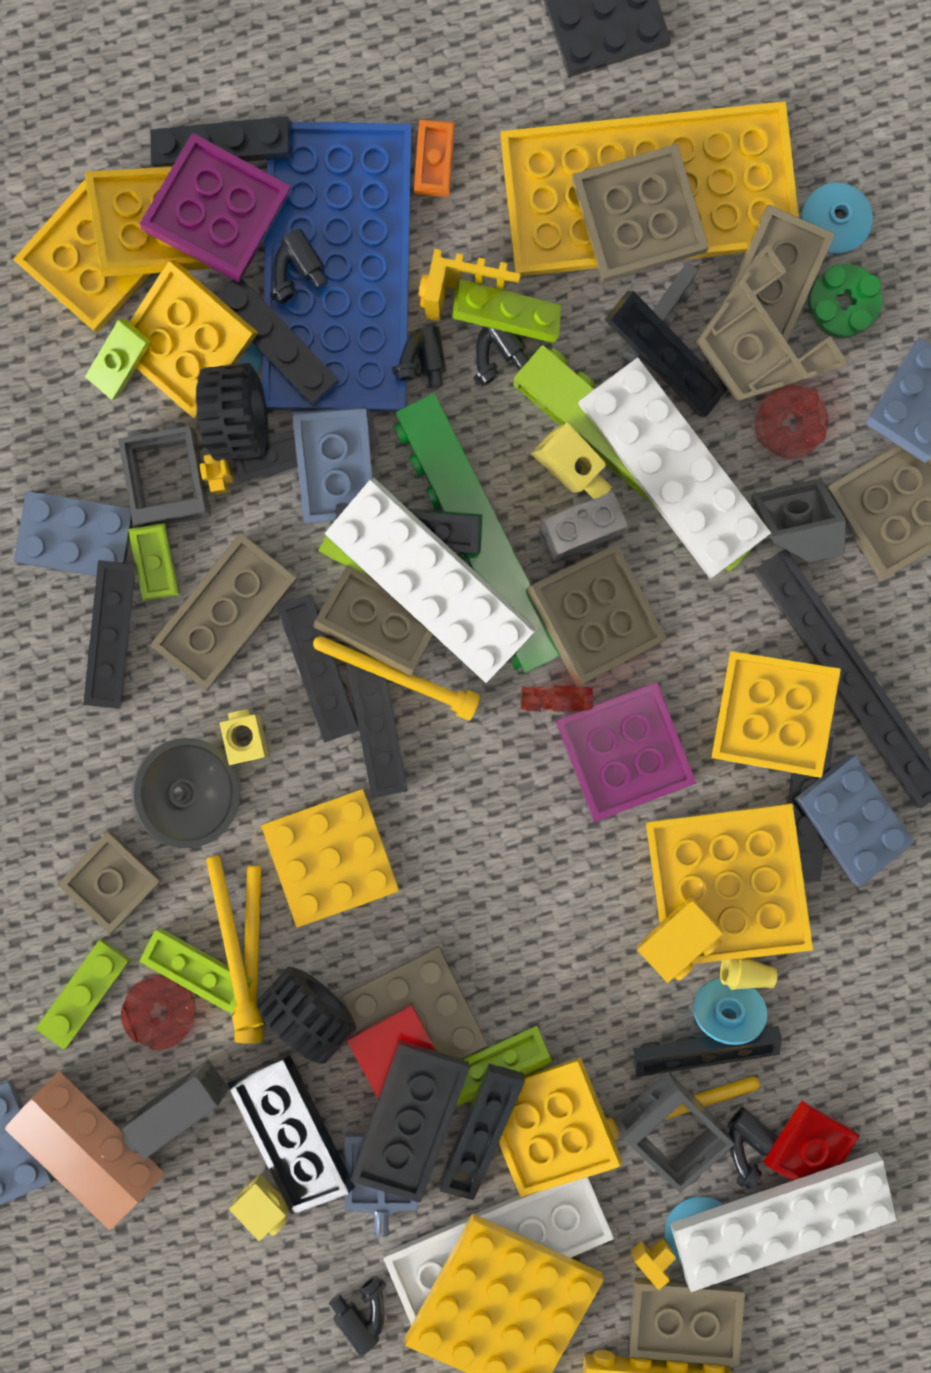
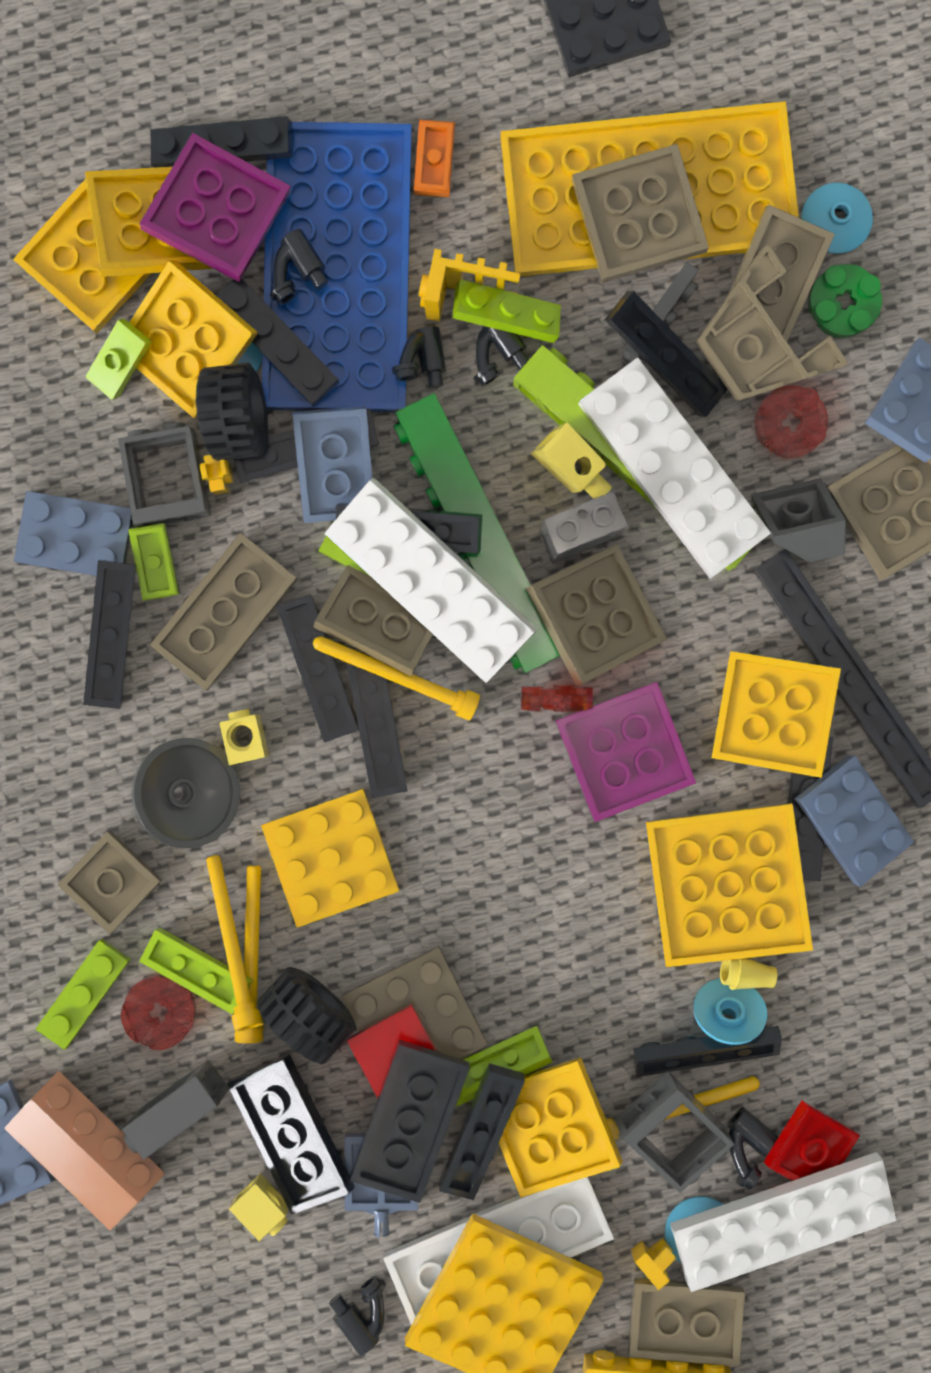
yellow brick [637,896,723,983] -> none

